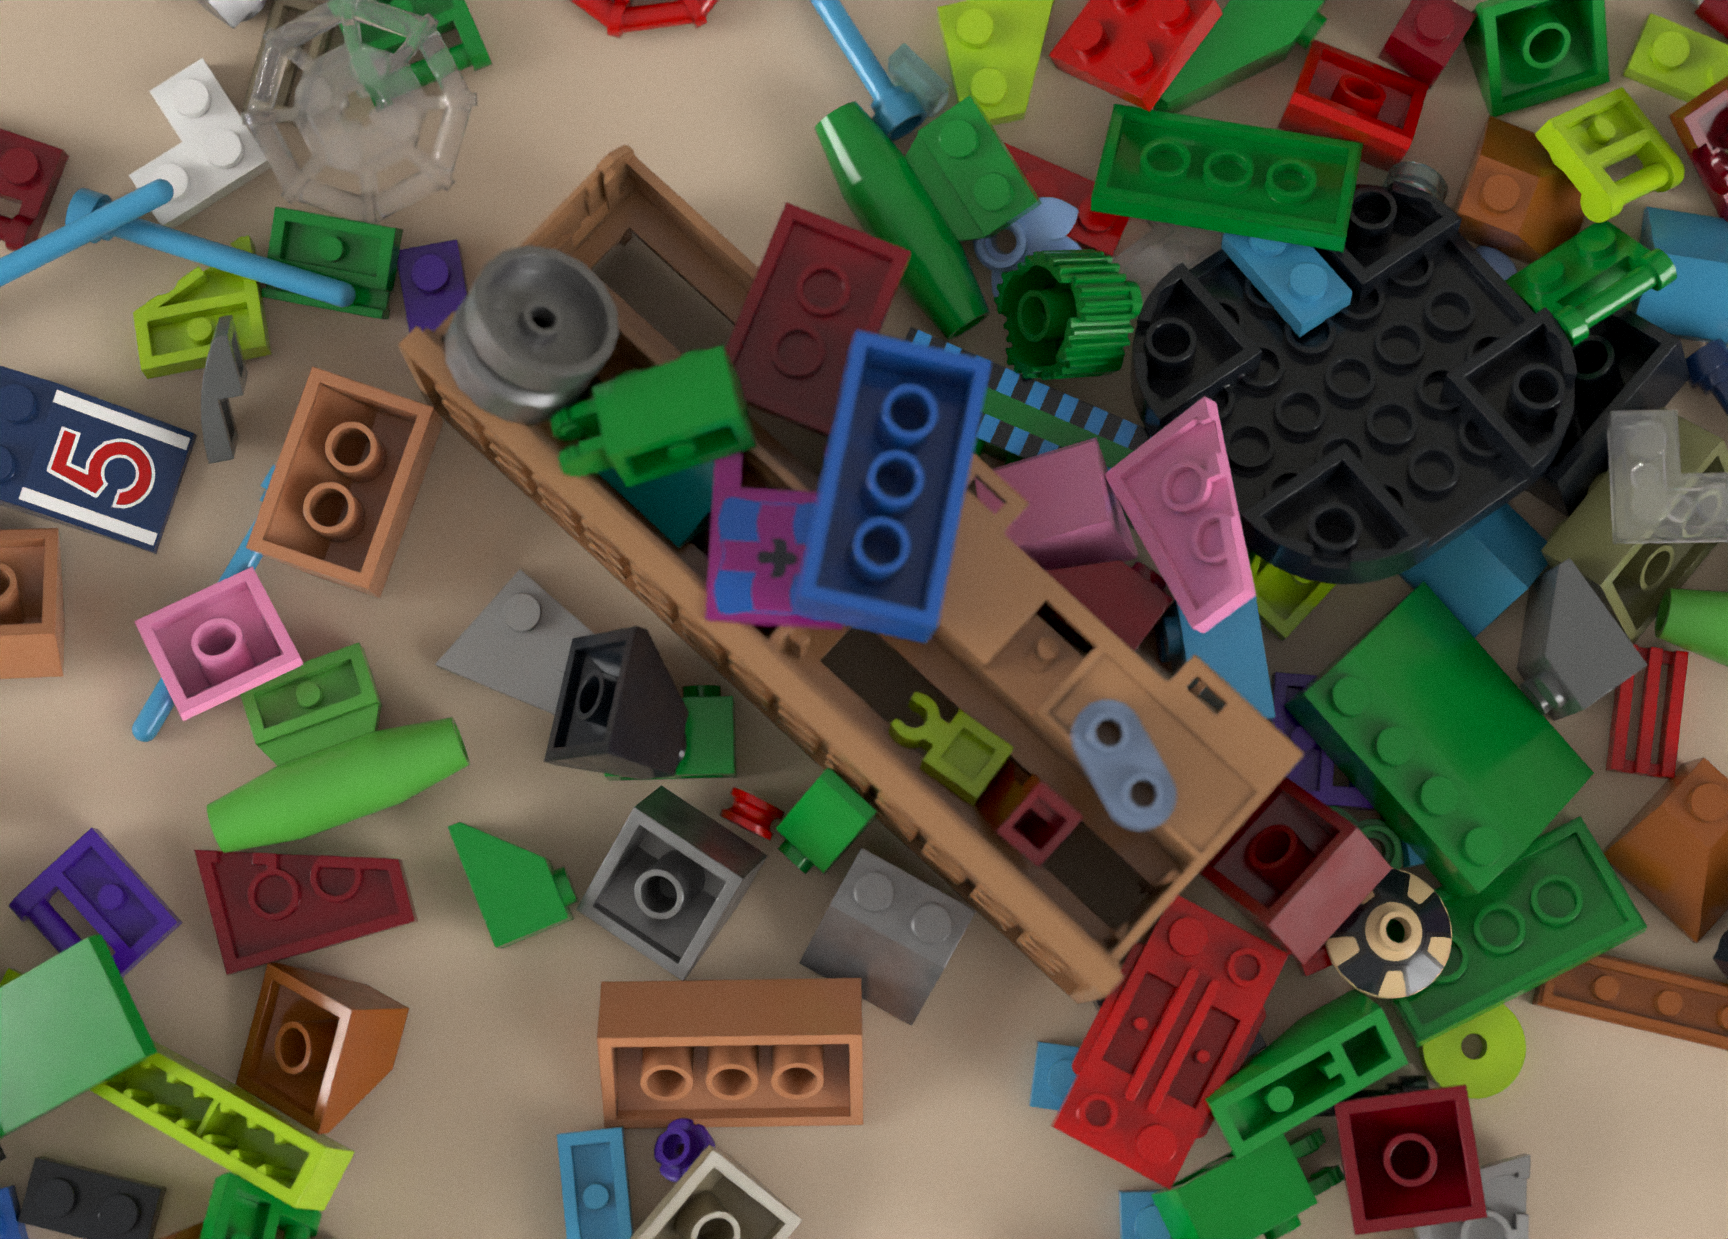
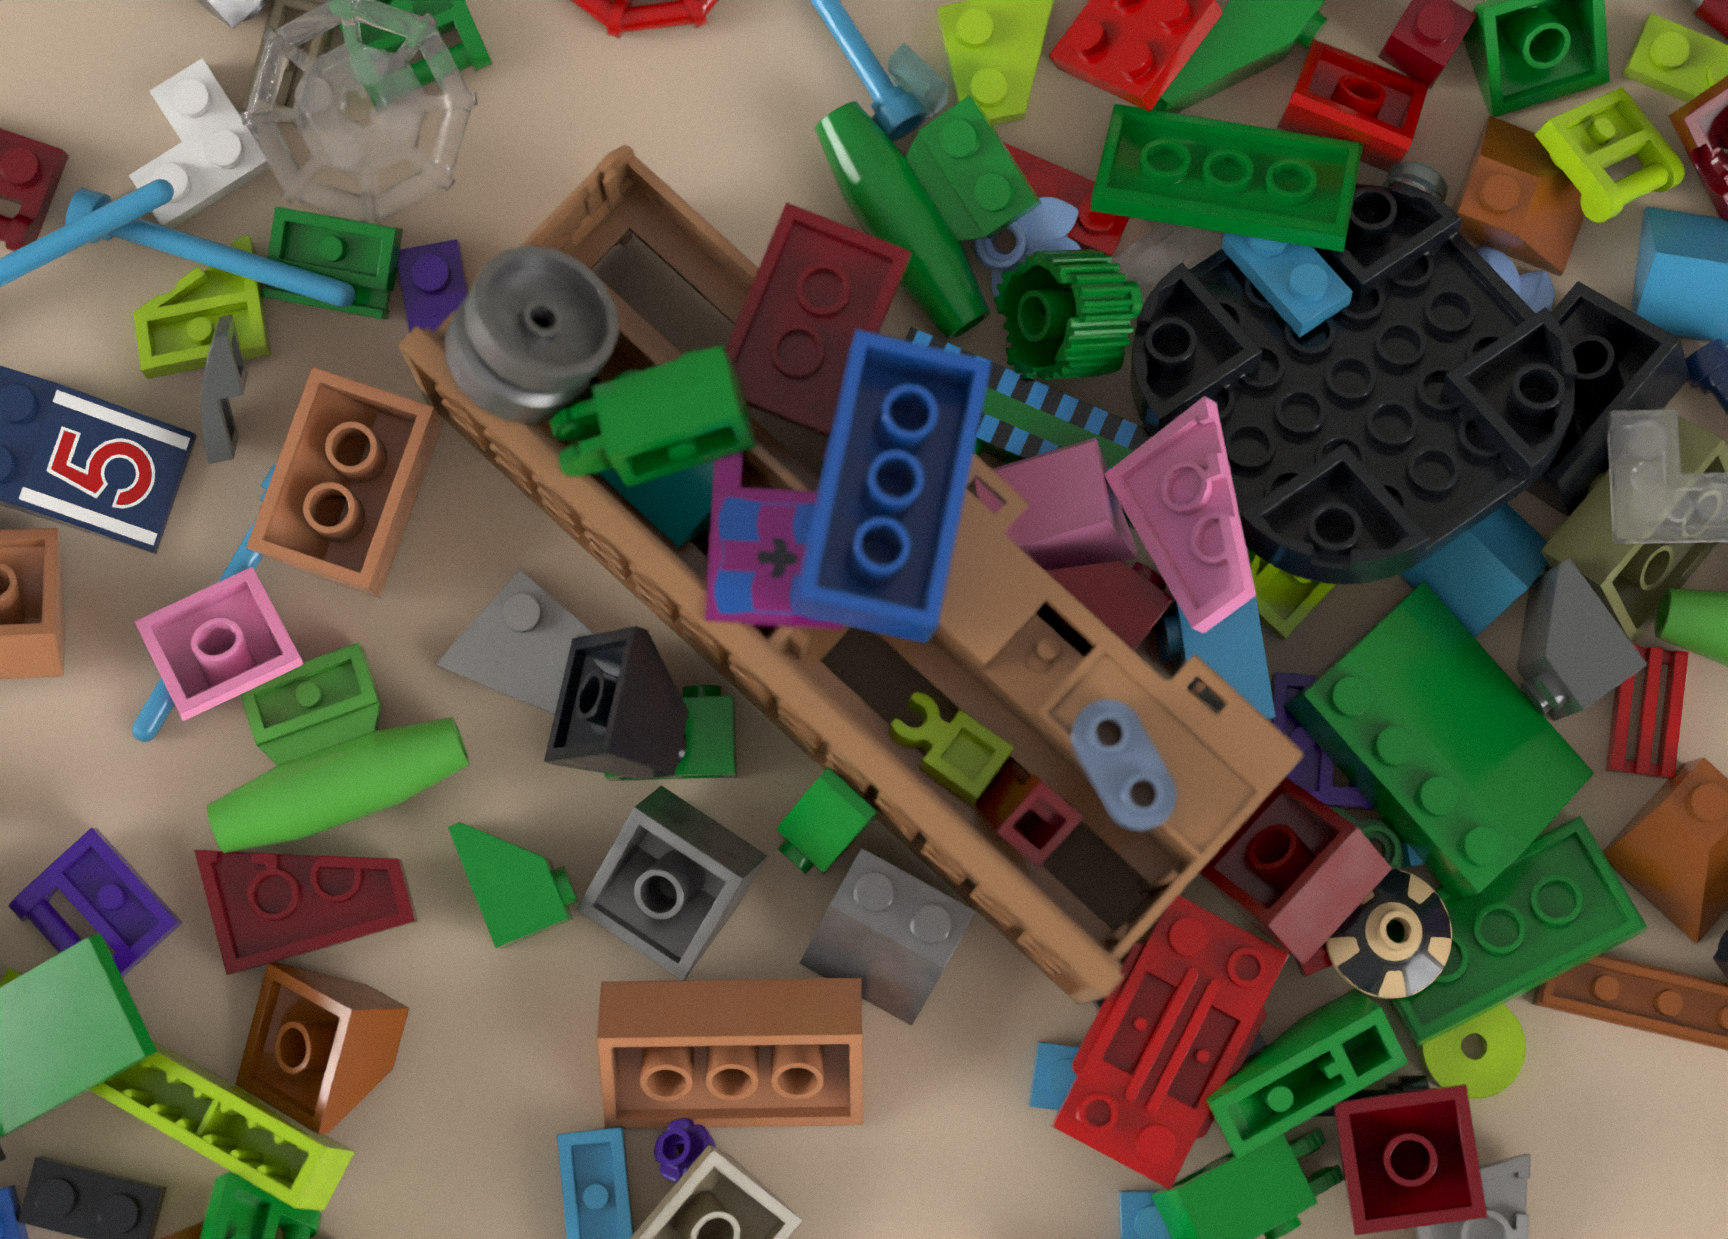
red bush [719,787,785,841] -> none
green plate [1505,221,1677,348] -> none

